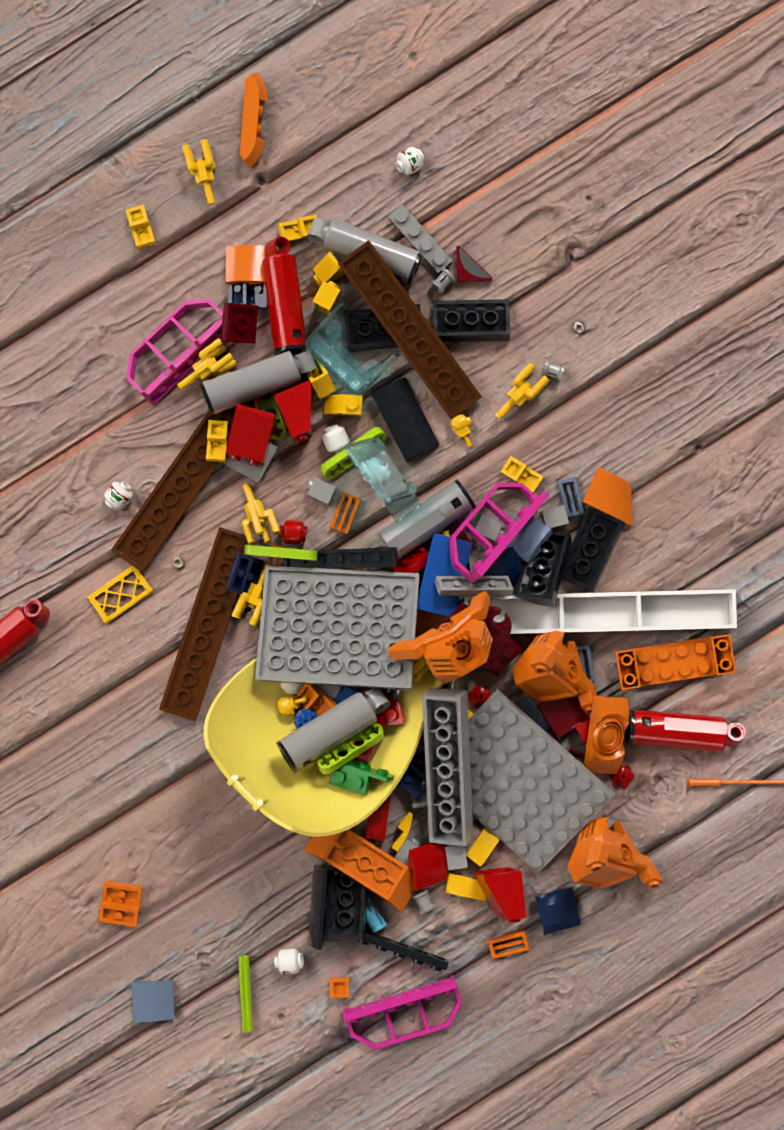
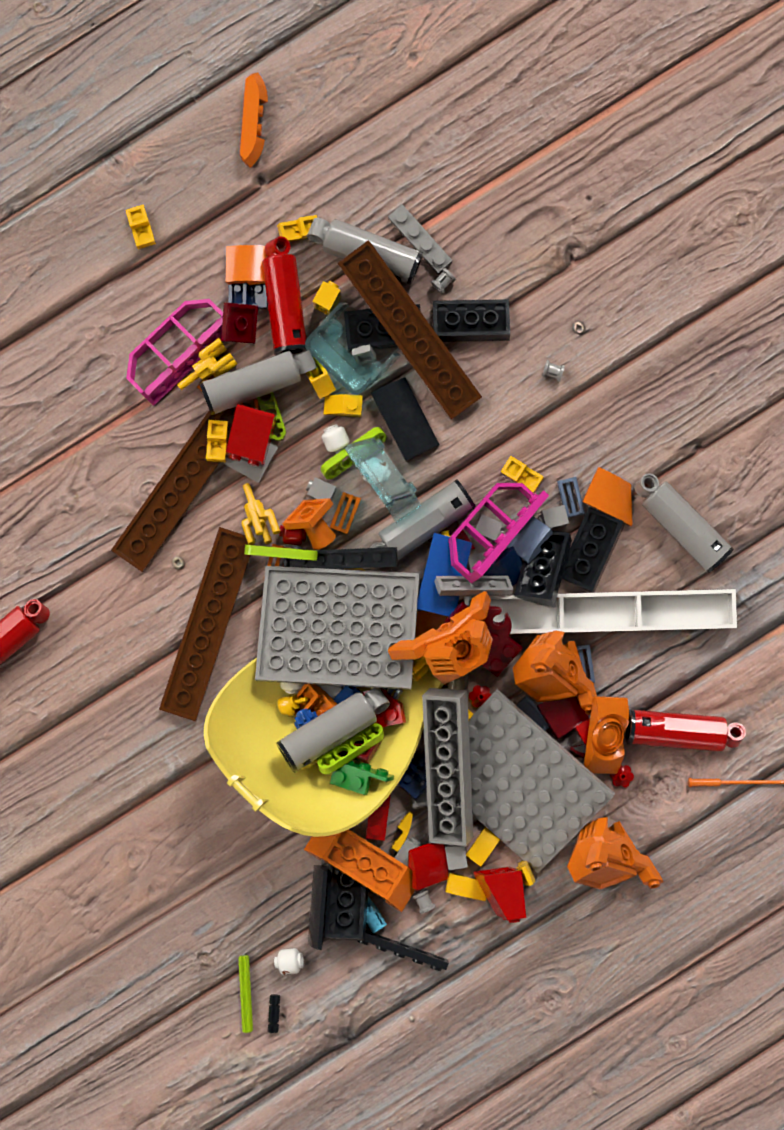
yellow window [87,566,154,624] -> none
orange slope [98,880,143,927] -> none
white head [104,481,133,510] -> none
sand blue slope [131,979,175,1022] -> none
yellow plant [182,139,216,205] -> none
dark blue slope [225,552,264,594] -> none
yellow plant [231,564,270,627] -> none
red slope [274,380,313,443] -> none
yellow slope [312,252,343,285] -> none
orange plate [330,977,349,998] -> none
dark pink plate [342,975,462,1050] -> none
red tile [392,546,429,584] -> none
white head [395,147,425,176] -> none
yellow piece [450,414,473,447] -> none
tile [456,246,492,282] -> none
orange tile [488,930,530,960] -> none
yellow plant [495,362,550,420] -> none
dark blue slope [535,886,581,936] -> none
orange slope [615,634,736,690] -> none
none -> black axle [268,994,280,1033]
none -> orange plant [282,498,336,550]
none -> light grey plate [352,345,377,365]
none -> yellow slope [516,860,535,886]
none -> light grey piece [635,473,734,573]

